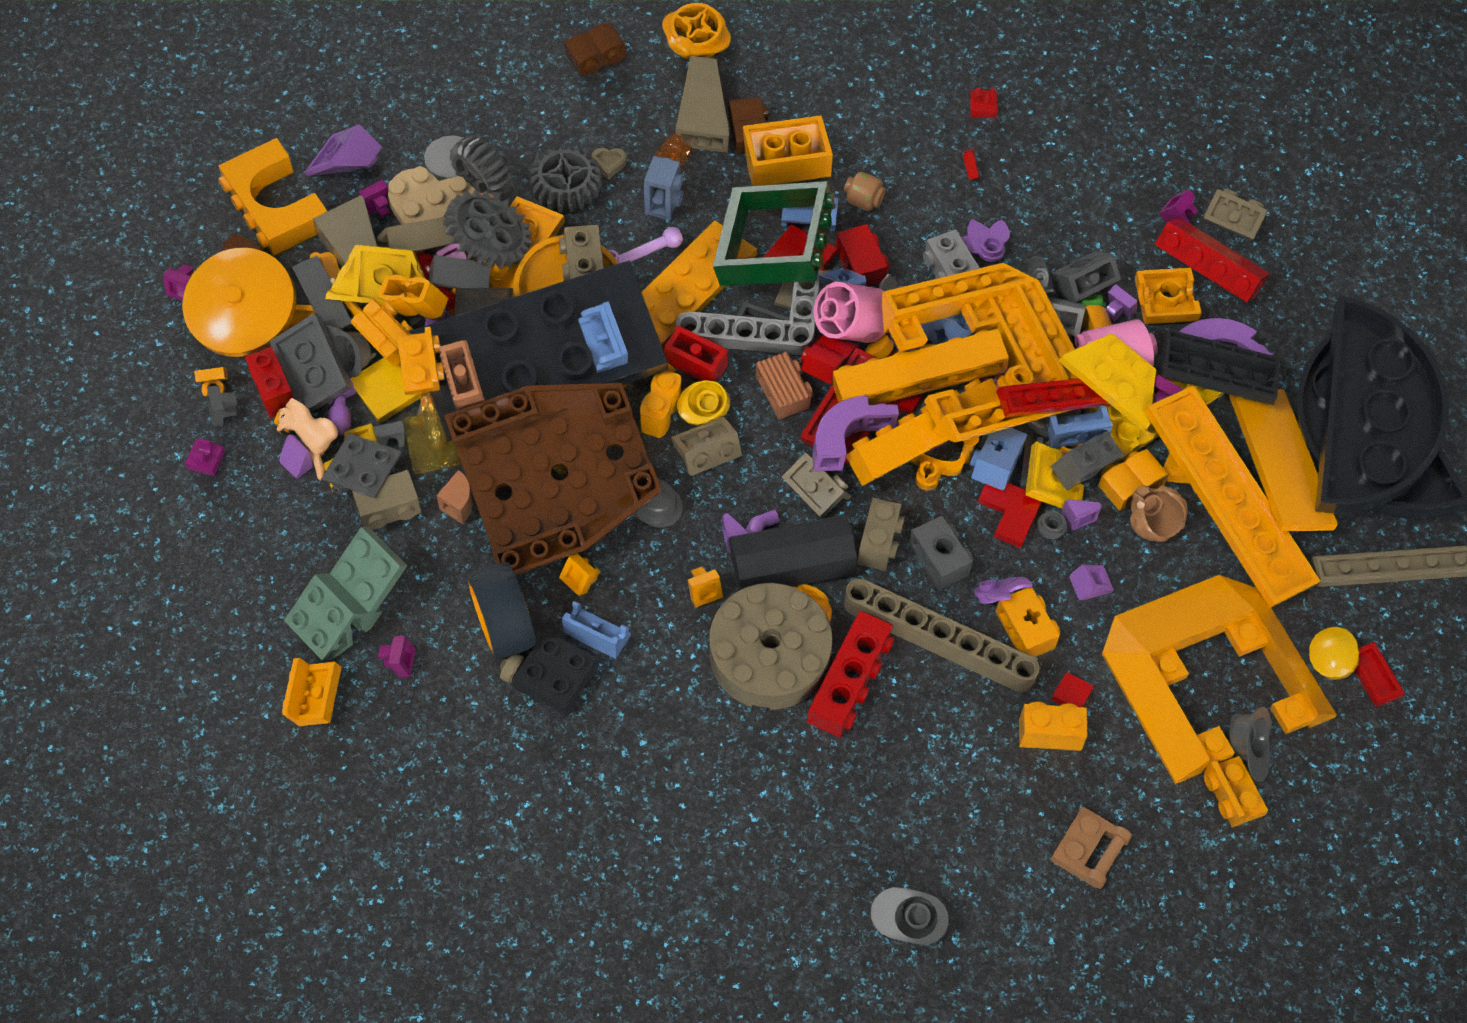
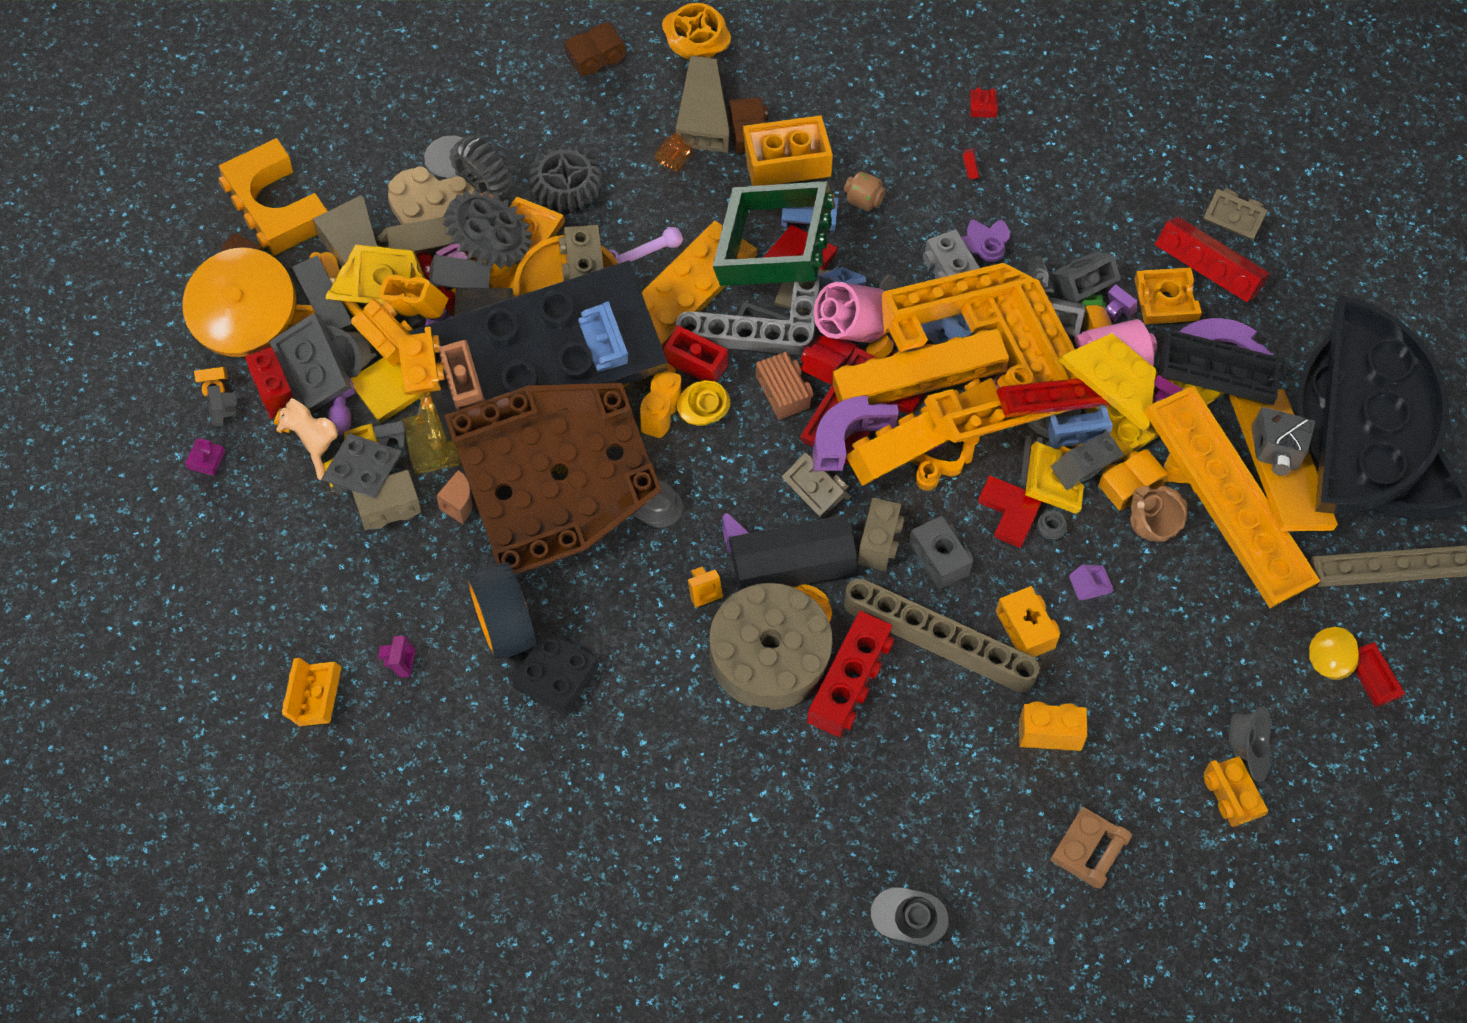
magenta tile [163,264,194,301] -> none
medium lavender slope [280,434,314,478] -> none
sand green piece [284,526,407,661] -> none
medium lavender slope [304,124,382,176] -> none
magenta tile [359,179,390,218] -> none
dark tan tile [500,654,525,684] -> none
light orange tile [559,553,600,596] -> none
medium blue hinge [562,601,631,659] -> none
dark tan tile [591,148,627,179] -> none
sand blue brick [644,156,684,221] -> none
dark tan bracket [672,417,742,476] -> none
medium lavender arm [745,510,780,533] -> none
red brick [835,224,890,287] -> none
medium blue brick [970,428,1027,491] -> none
medium lavender plate [974,577,1033,604] -> none
red tile [1051,672,1094,707] -> none
medium lavender slope [1061,500,1102,531] -> none
light orange slope [1102,575,1337,784] -> none
magenta tile [1159,189,1198,223] -> none
none -> dark grey torso [1251,407,1315,476]

